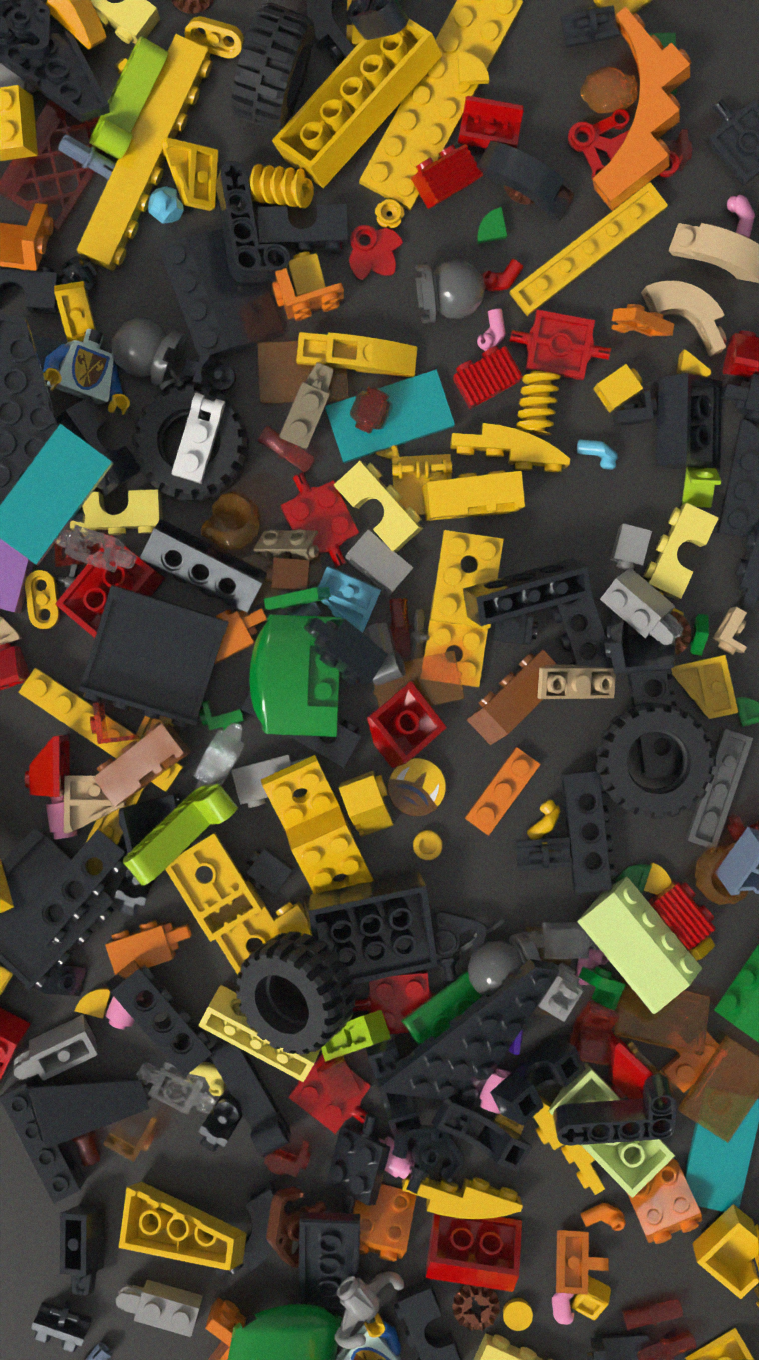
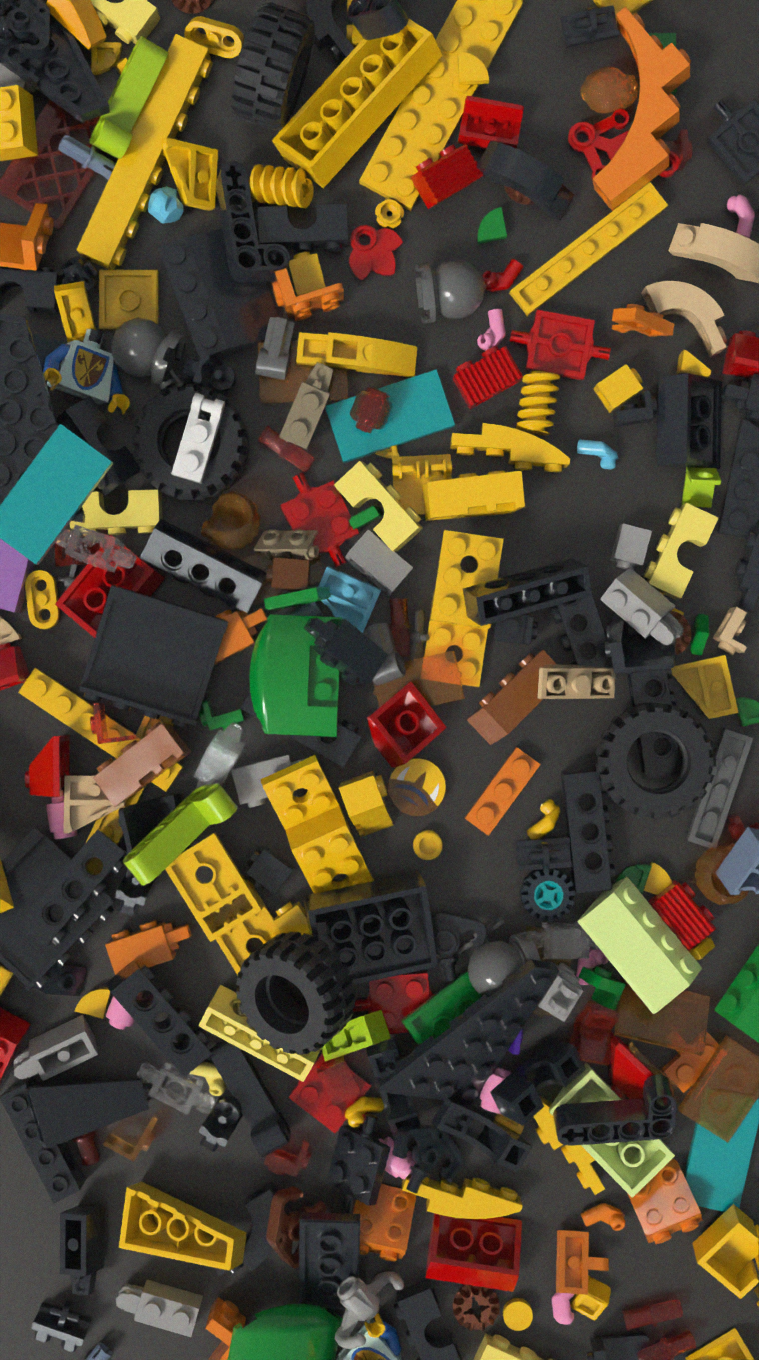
none -> yellow tile [91,42,122,75]
none -> yellow tile [99,270,159,331]
none -> dark grey piece [255,317,295,380]
none -> yellow arm [345,1097,384,1127]
none -> green tile [349,506,384,530]
none -> black wheel [520,868,575,922]

